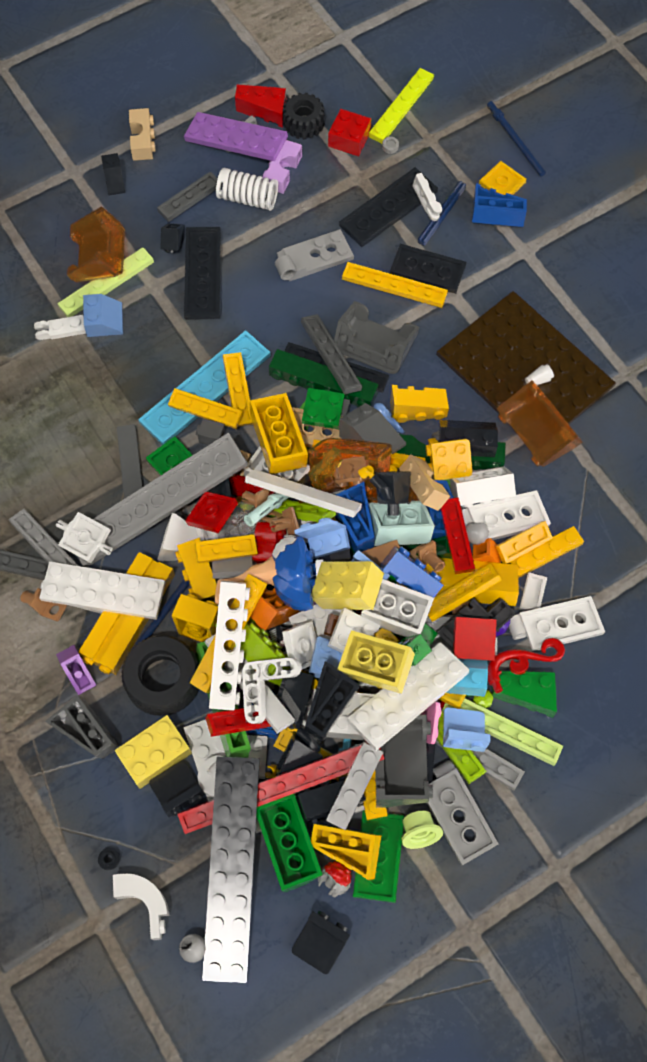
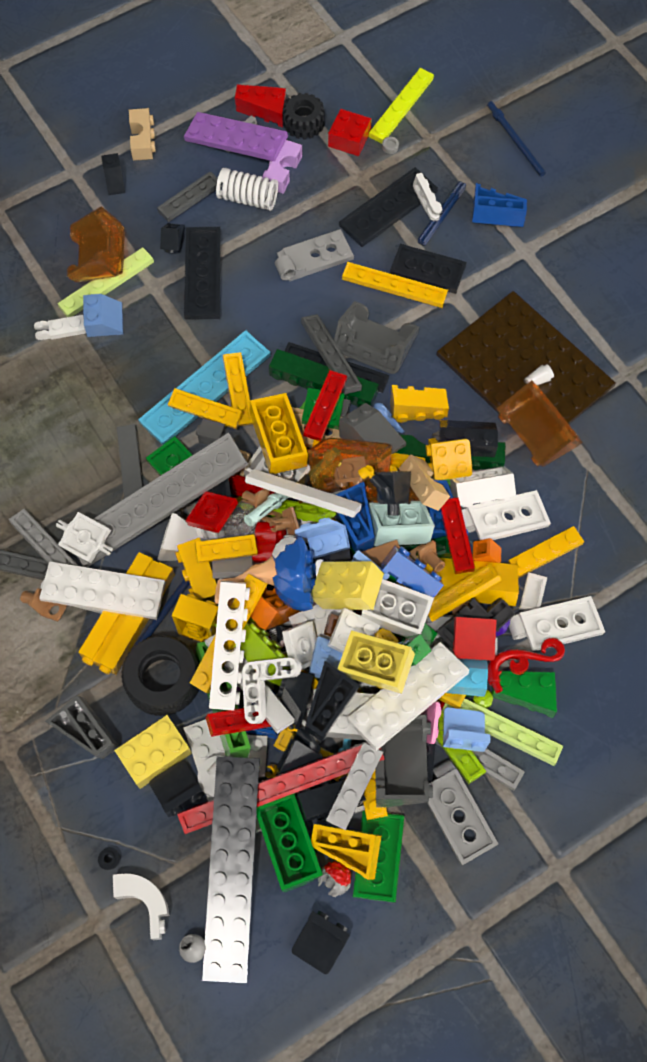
medium lavender slope [56,645,96,695] -> none
yellowish green piece [402,811,443,849] -> none
light grey piece [466,523,489,545] -> none
yellow tile [479,161,527,195] -> none
yellow plate [495,521,553,564] -> none
none -> red plate [303,370,347,442]

